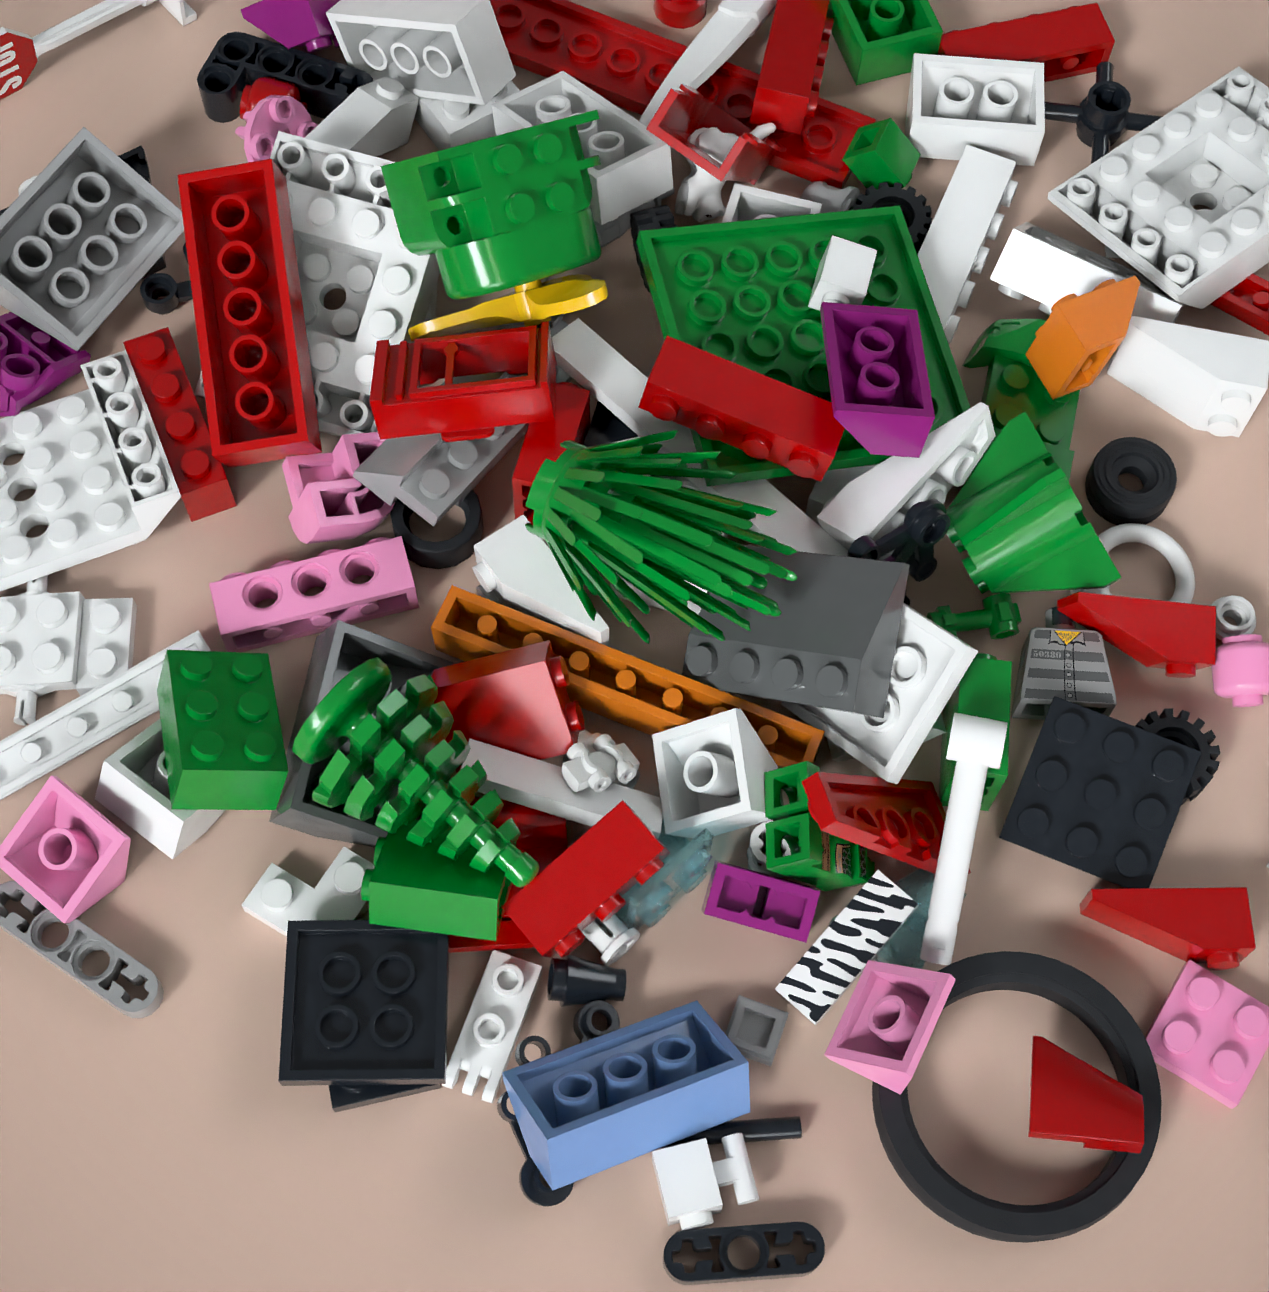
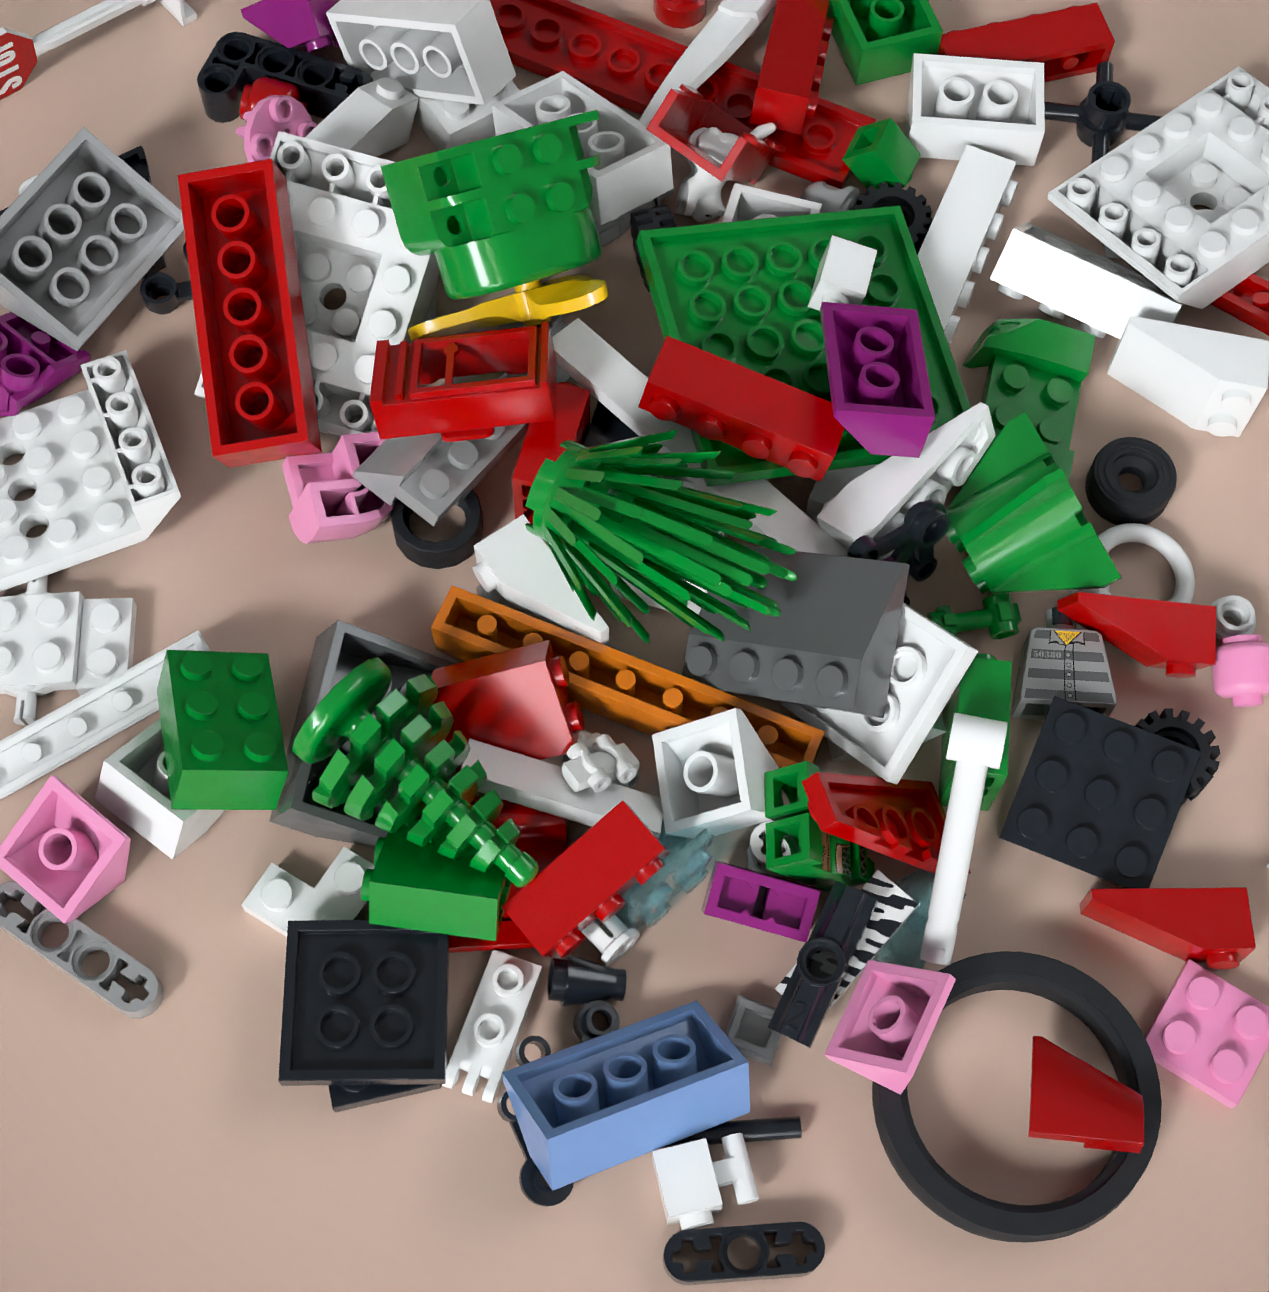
red brick [123,327,237,522] -> none
bright pink brick [209,536,419,652] -> none
orange slope [1025,275,1140,400] -> none
none -> black piece [768,881,878,1048]

